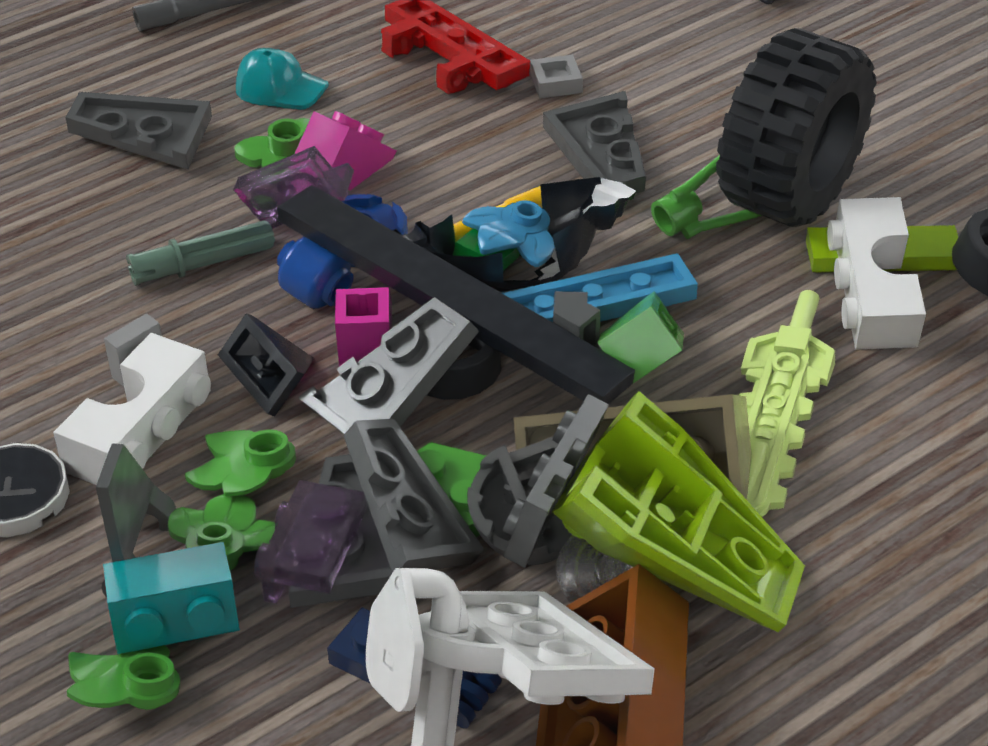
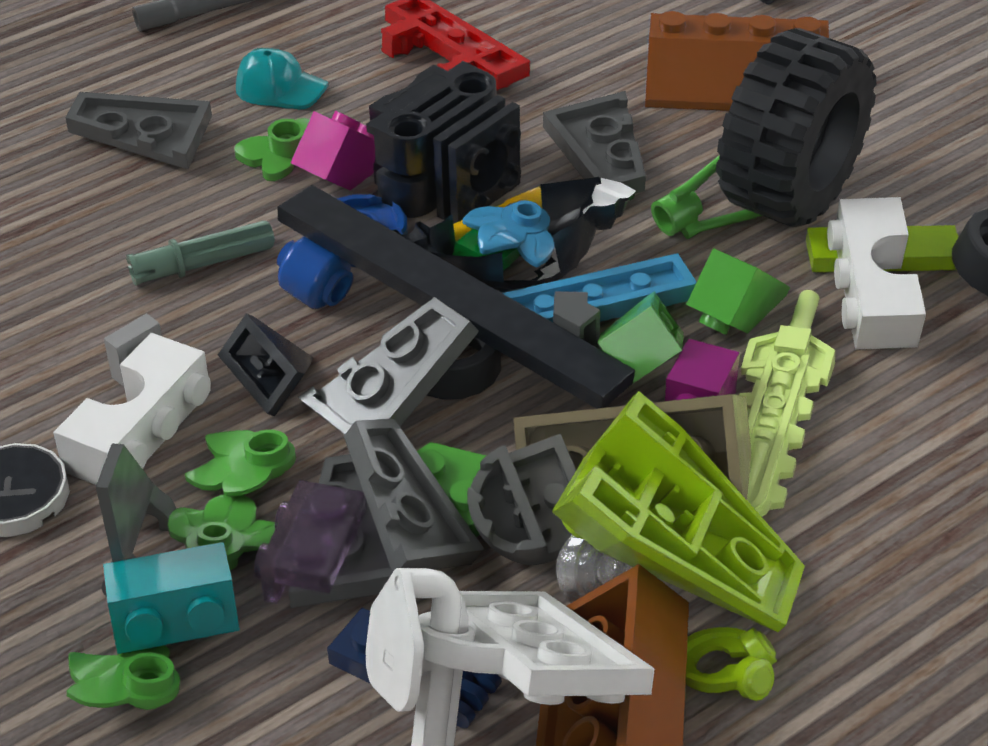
clear purple bracket [233,146,354,229] -> none
dark pink slope [335,287,392,366] -> none
dark grey wing [502,394,609,568] -> none
light grey tile [530,54,583,99] -> none
none -> black piece [366,61,521,224]
none -> dark orange slope [645,11,829,111]
none -> magenta brick [665,338,740,401]
none -> bright green slope [686,248,790,335]
none -> lime piece [686,627,777,701]

